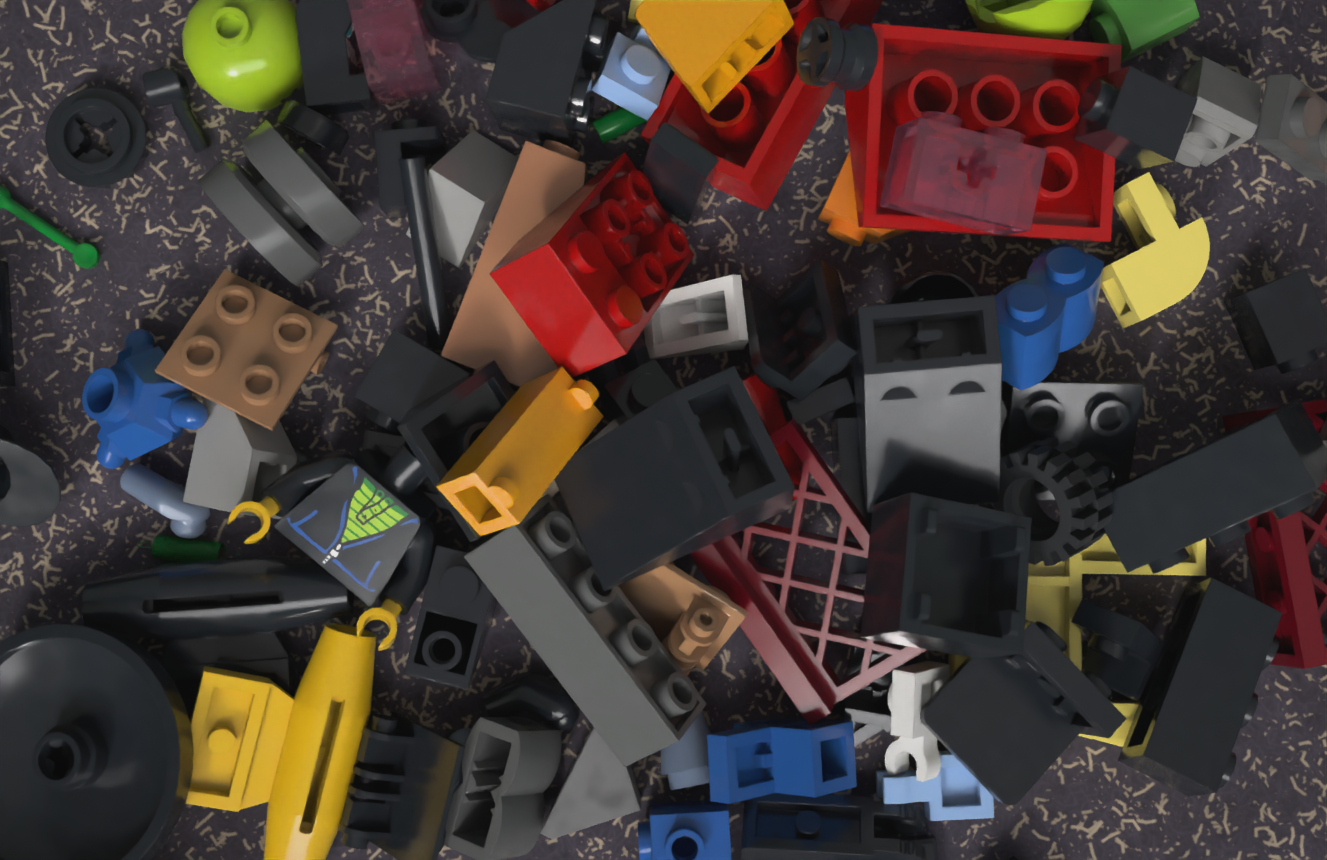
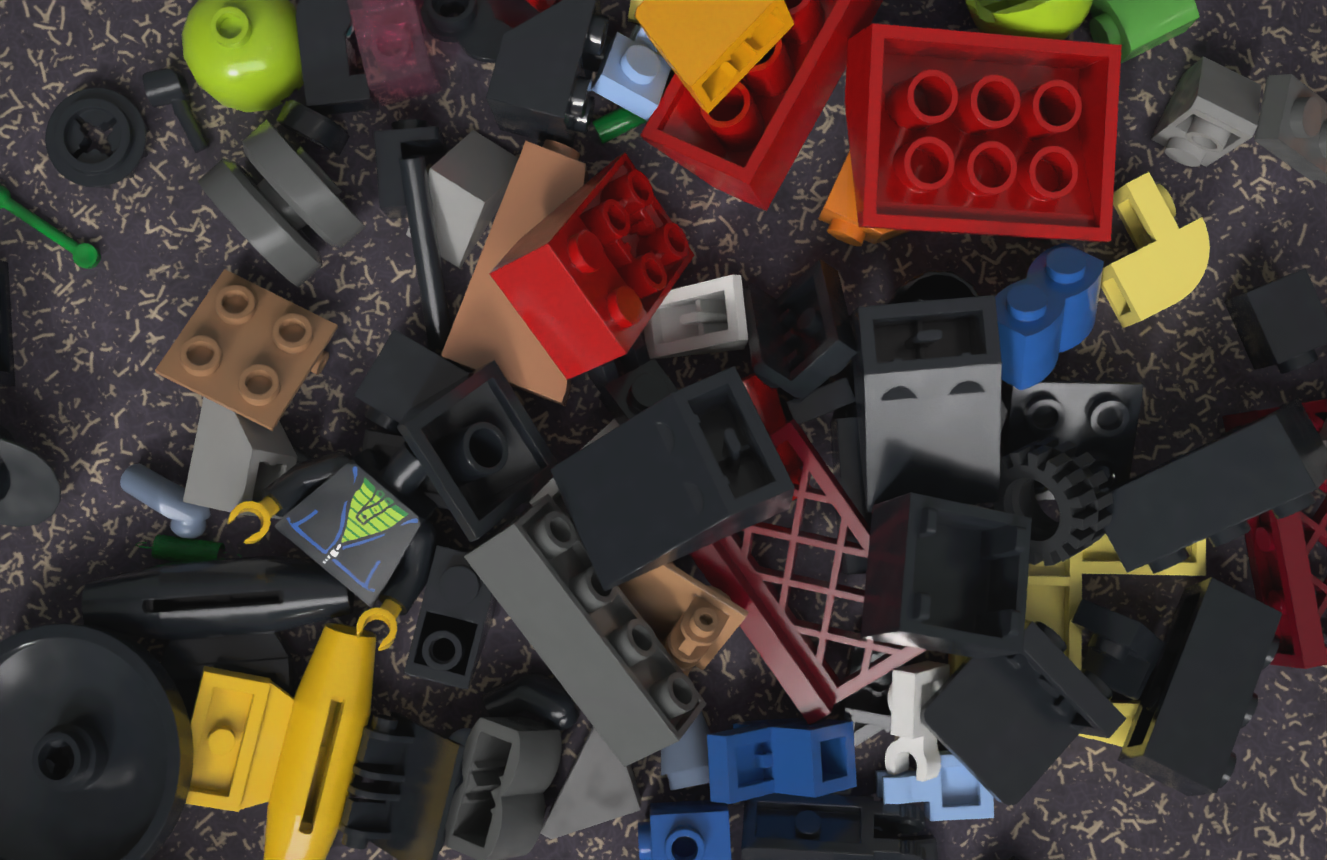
blue rock [82,329,208,469] -> none
light orange brick [436,367,604,536] -> none
black tile [642,122,719,225] -> none
black wheel [796,17,878,91] -> none
clear pink brick [880,111,1047,236] -> none
black brick [1073,66,1198,169] -> none

